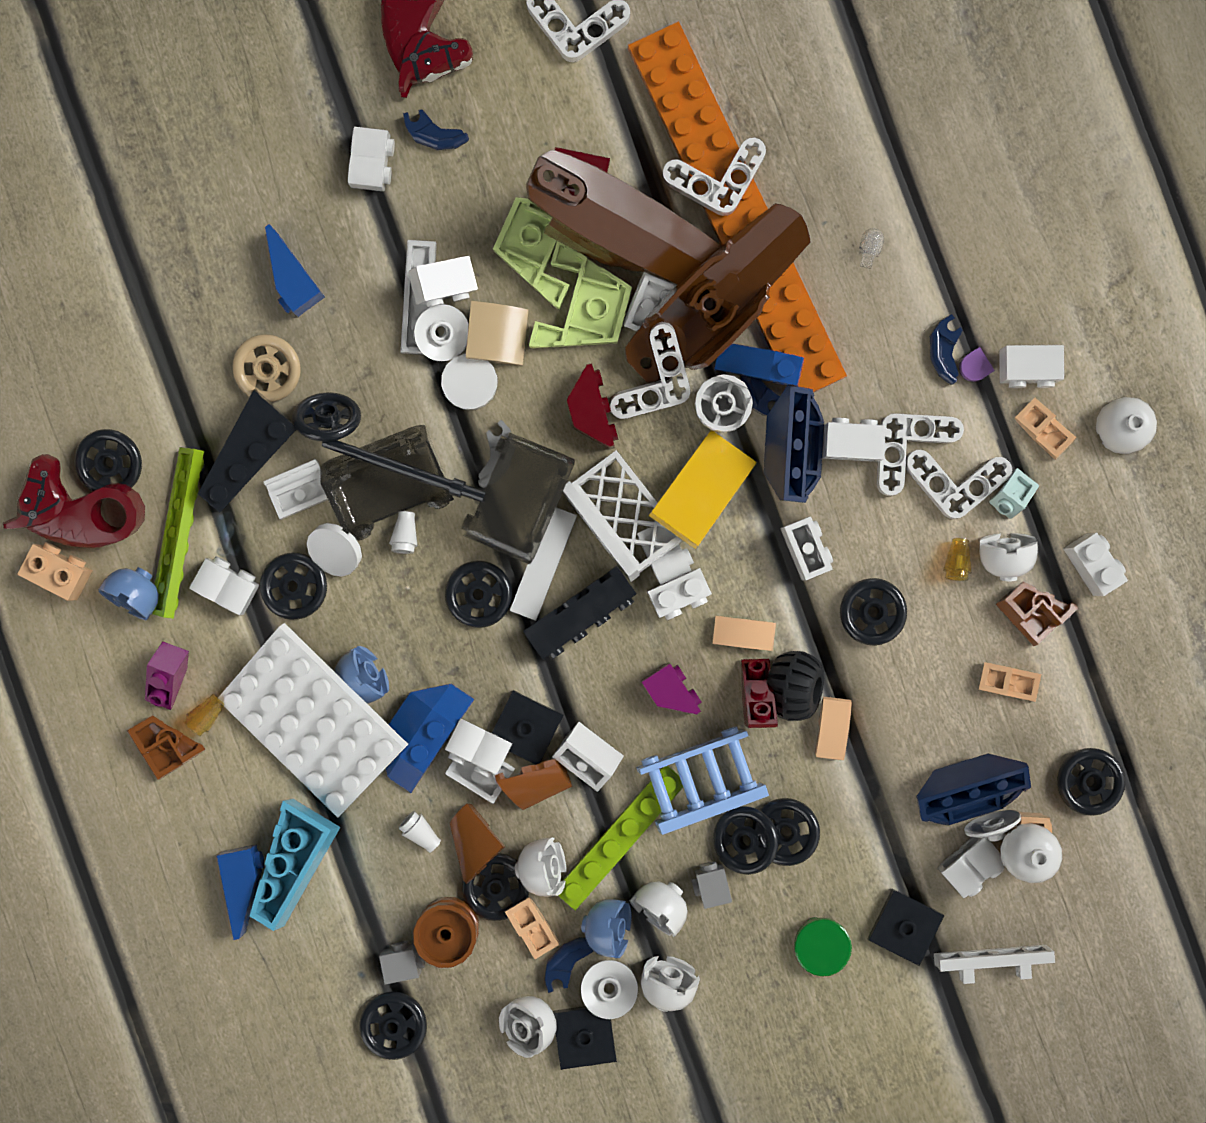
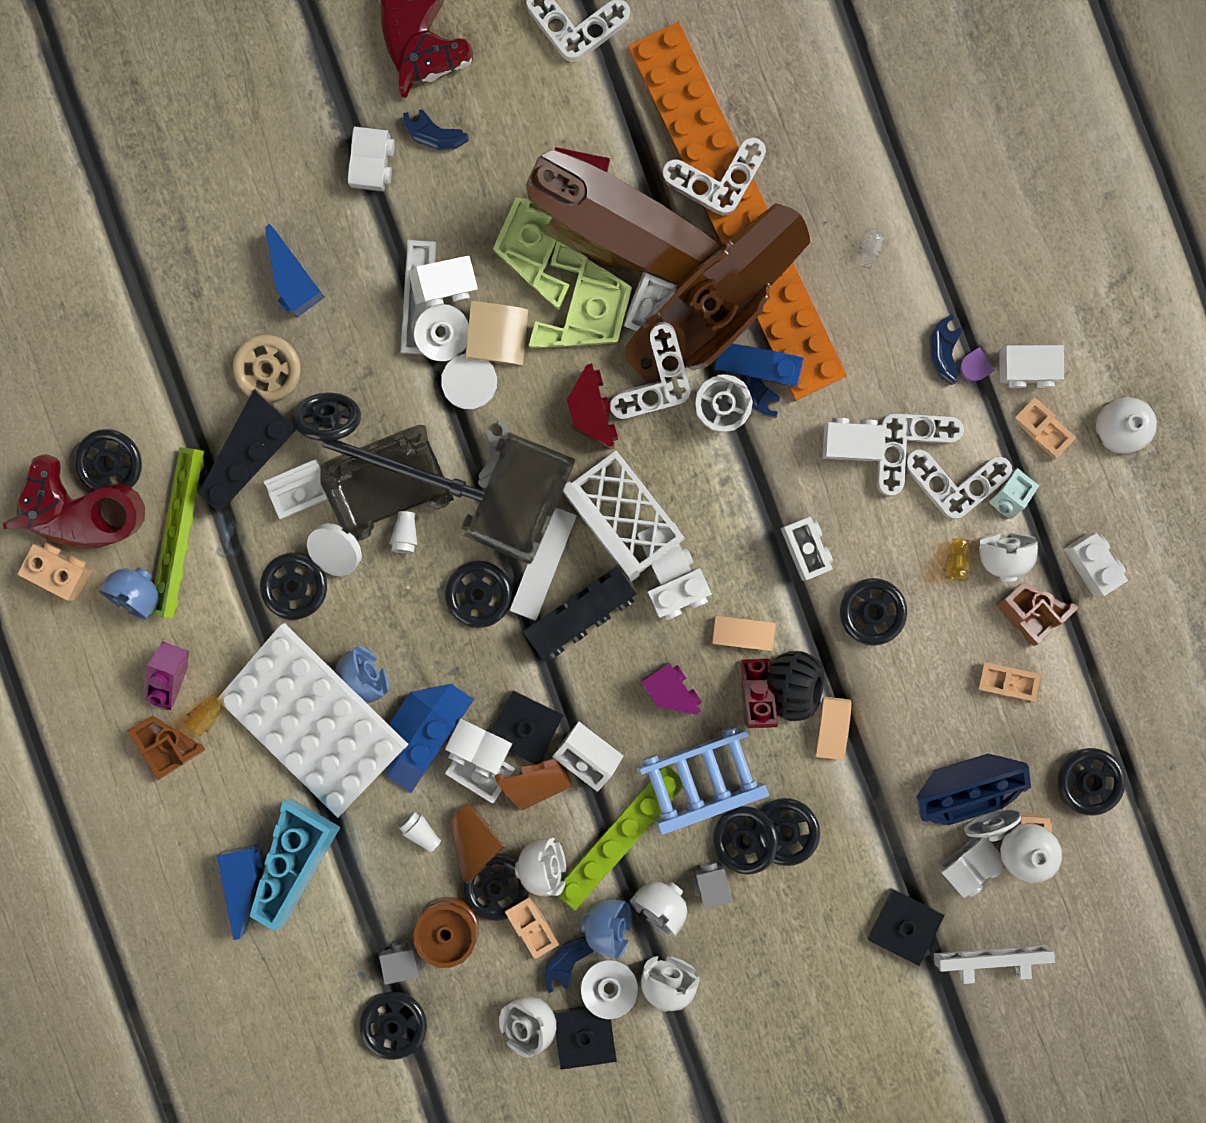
white brick [189,556,259,615] -> none
yellow tile [649,430,757,549] -> none
dark blue wedge [763,386,824,503] -> none
green tile [794,917,852,976] -> none

